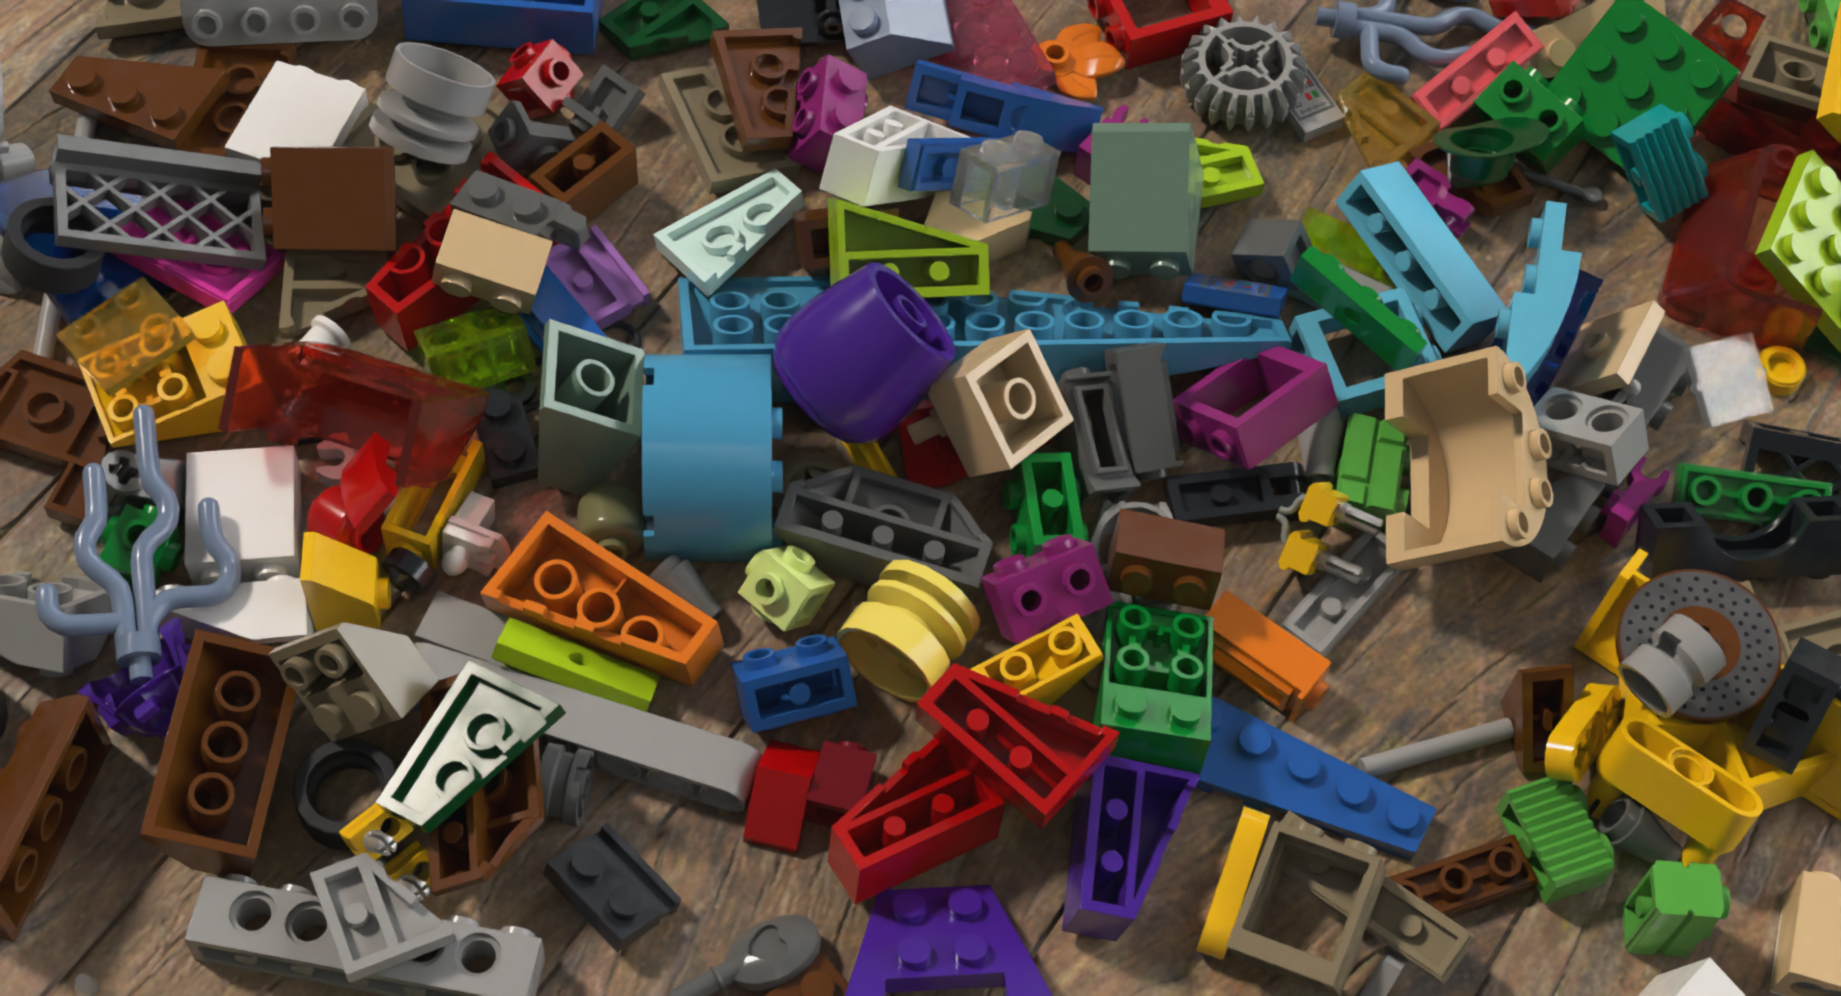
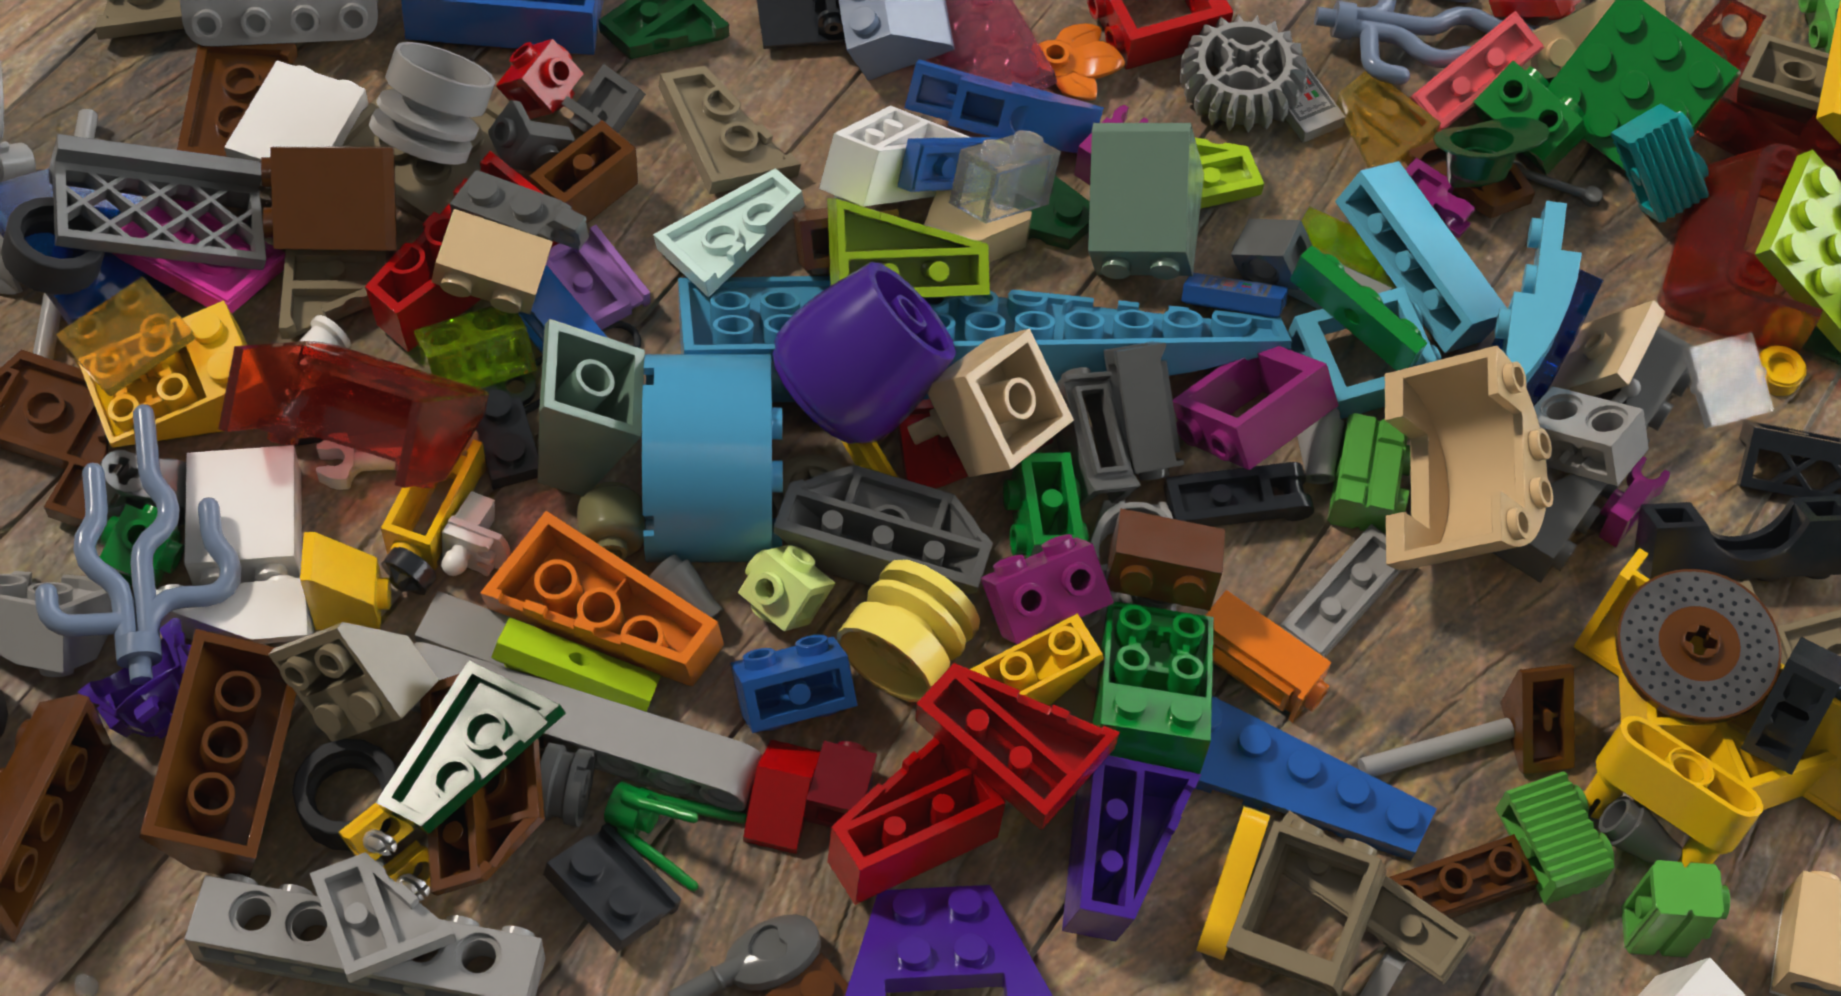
reddish brown wing [49,56,230,150] -> none
red head [306,485,386,554] -> none
red slope [340,432,403,535] -> none
reddish brown wing [709,27,803,152] -> none
magenta brick [788,54,868,174] -> none
reddish brown cone [1052,241,1113,303] -> none
piece [1276,482,1383,584] -> none
yellow beam [1545,683,1622,782] -> none
light grey wheel [1618,614,1727,718] -> none
green tile [1671,463,1833,527] -> none
none -> green plant [604,782,747,892]

